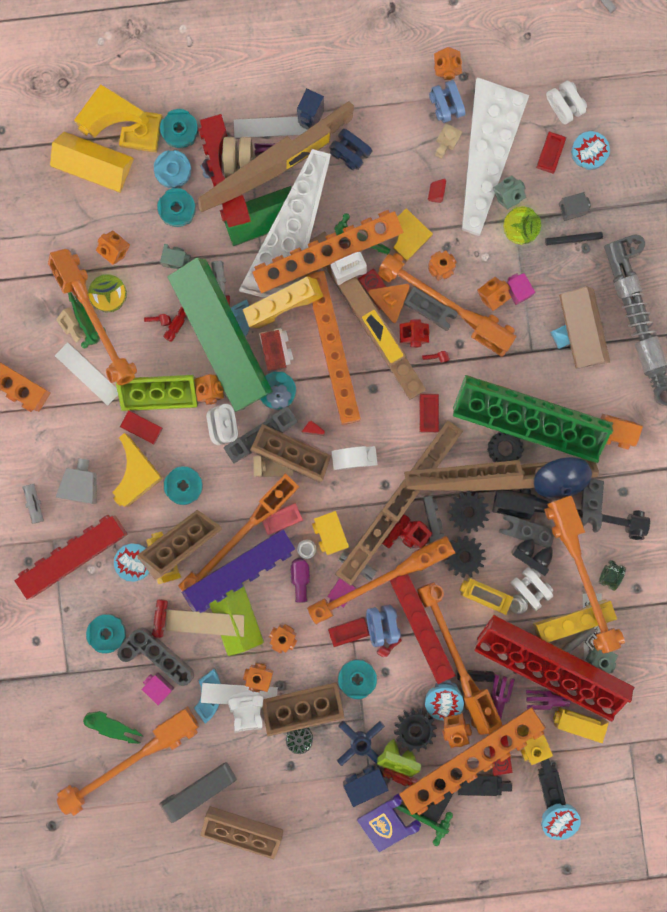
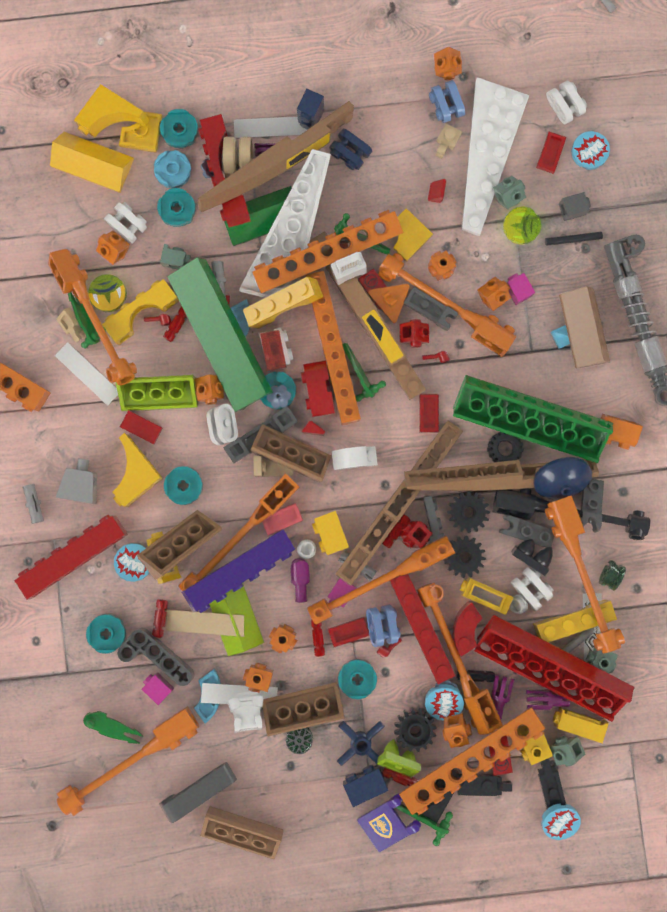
none -> yellow arch [102,279,179,345]
none -> white brick [104,202,147,244]
none -> red brick [301,360,335,417]
none -> red axle [311,619,325,657]
none -> green piece [342,343,386,402]
none -> red brick [452,601,483,657]
none -> sand green brick [550,736,586,767]

